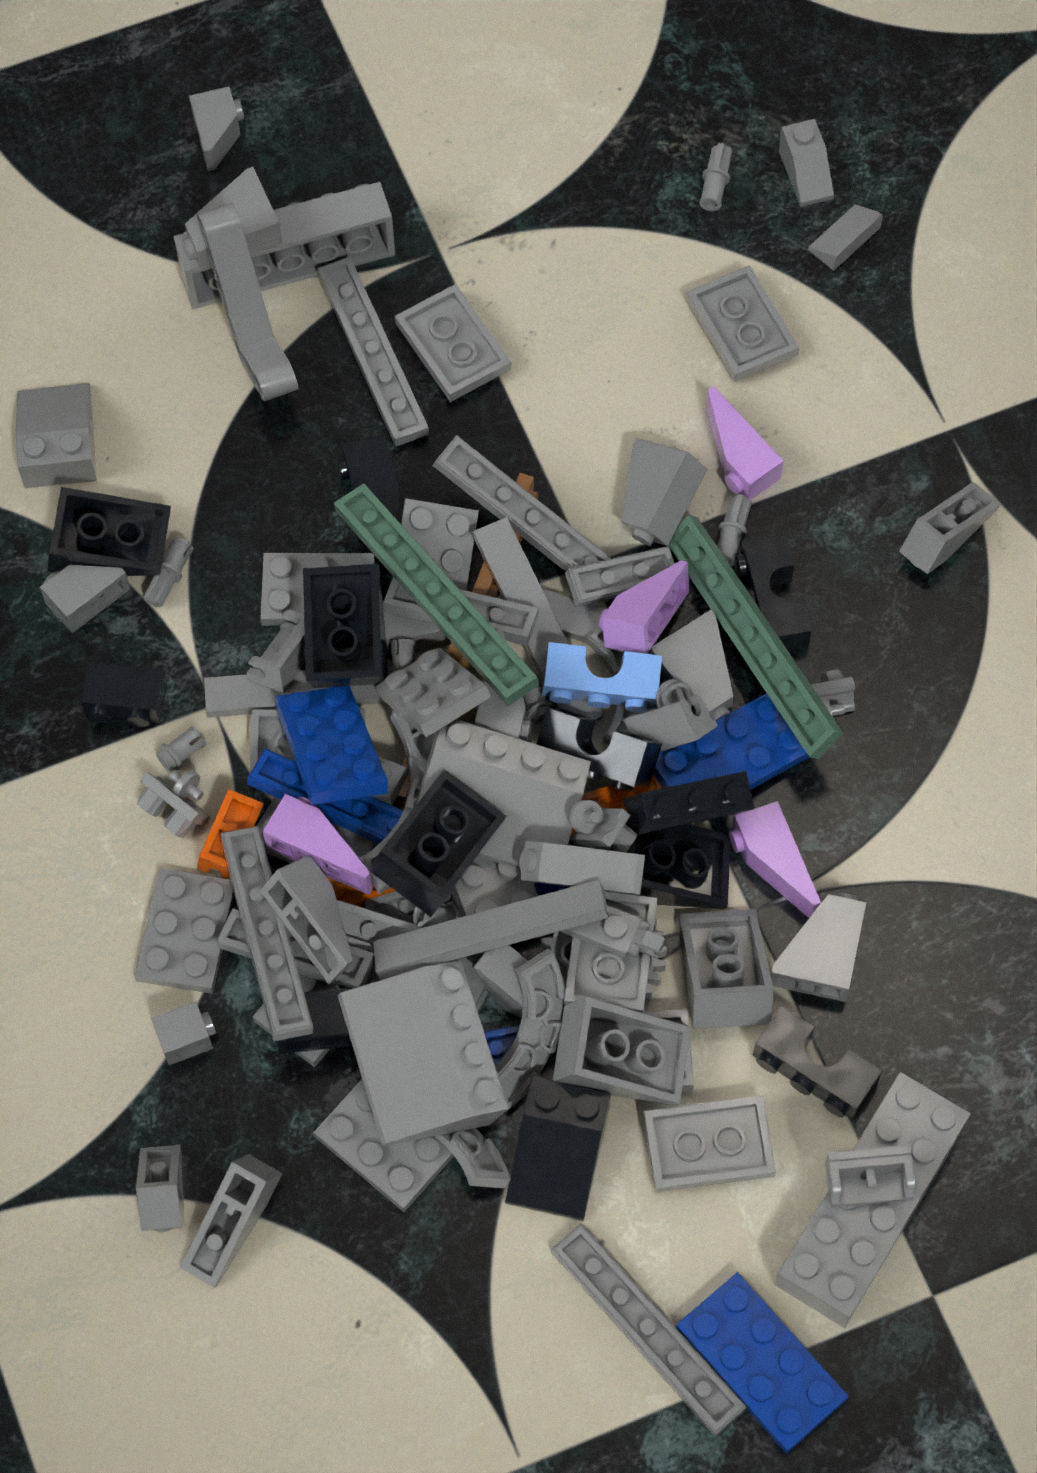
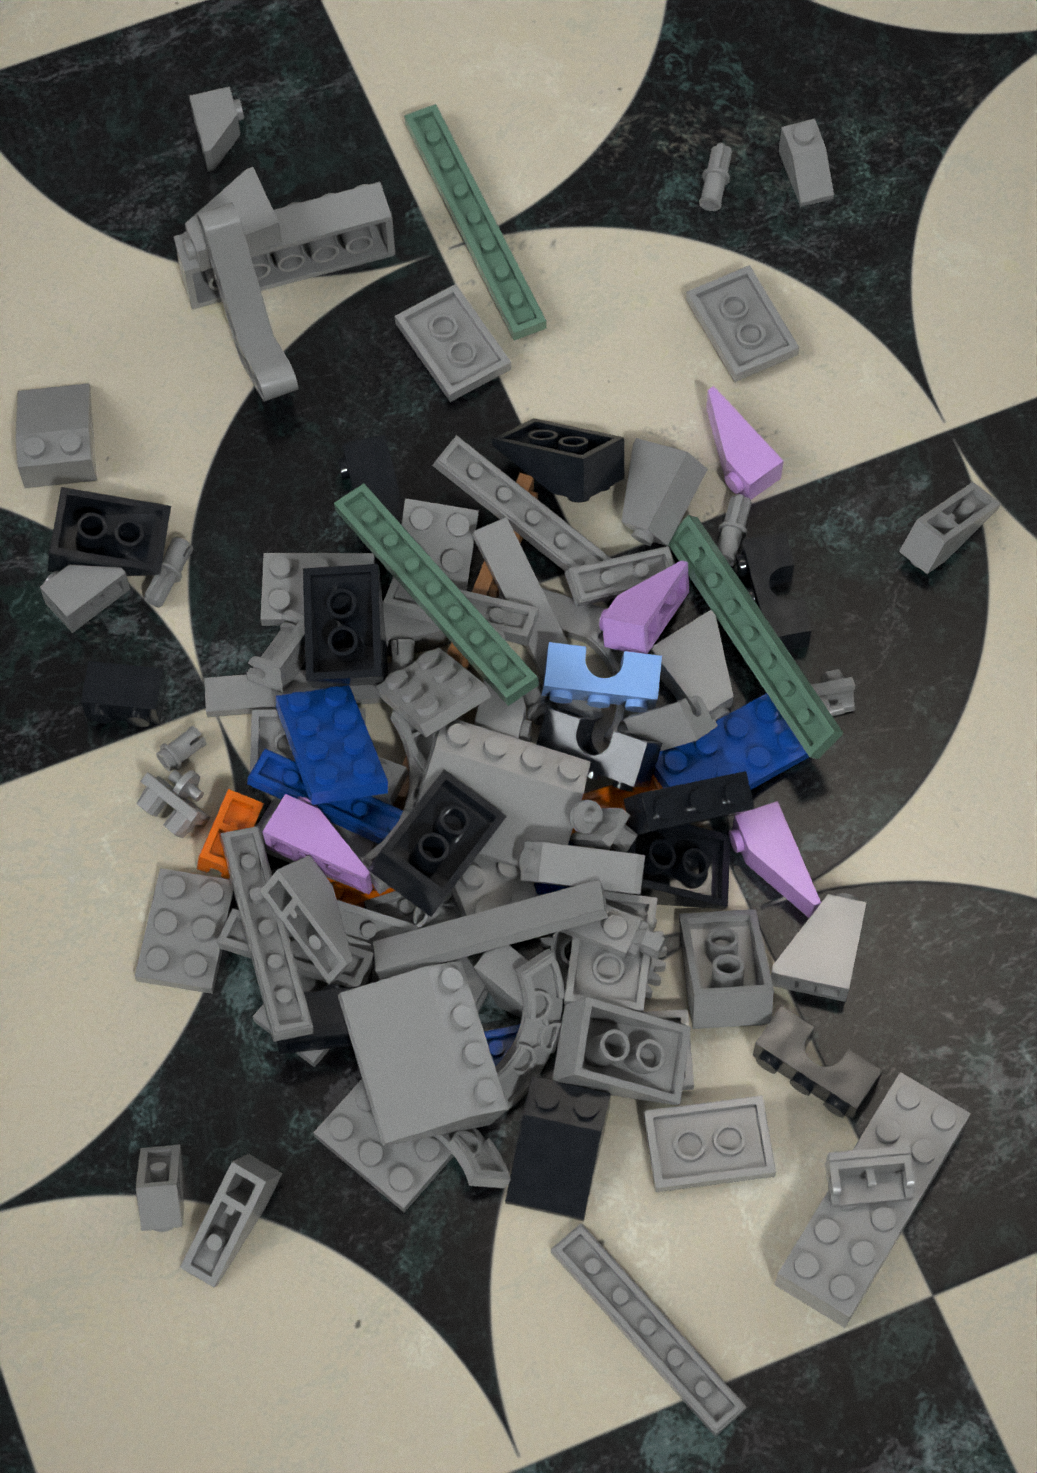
light grey brick [151,1002,216,1065] -> none
light grey plate [317,257,429,447] -> none
light grey plate [656,679,693,707] -> none
blue plate [676,1272,849,1454] -> none
light grey slope [808,205,883,271] -> none
none -> sand green plate [404,104,547,341]
none -> black slope [492,418,624,503]

